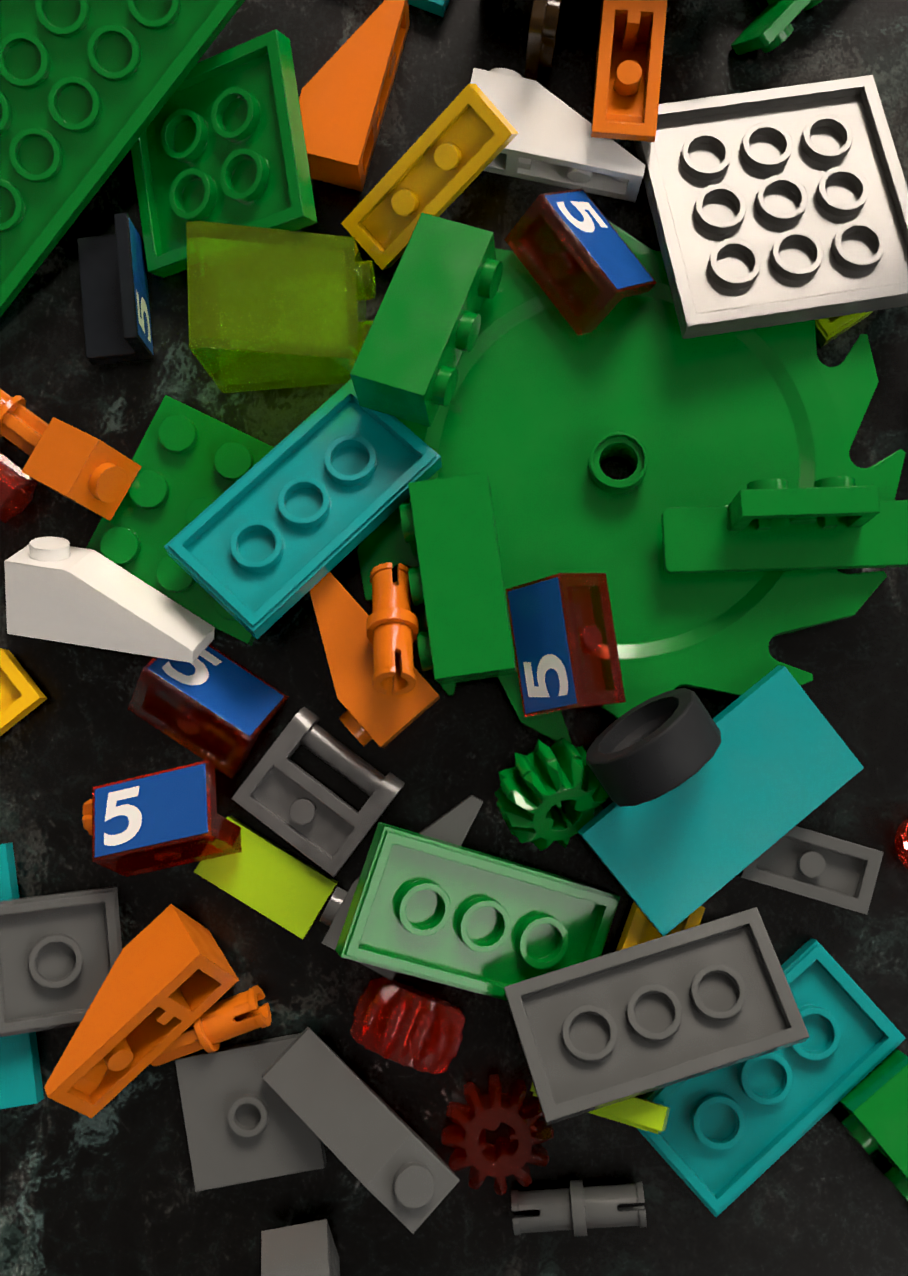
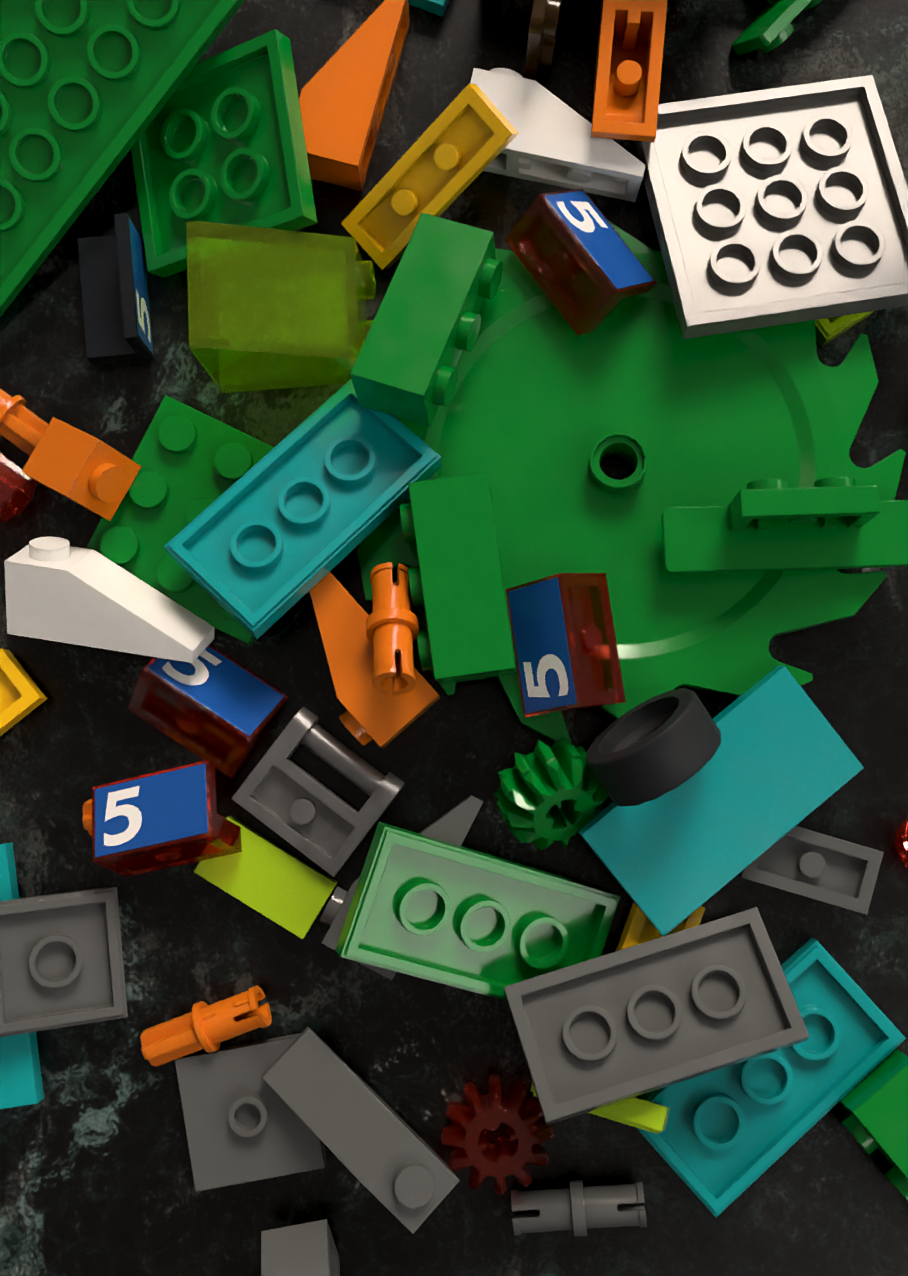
orange slope [44,904,239,1119] -> none
clear red gear [350,977,466,1074] -> none

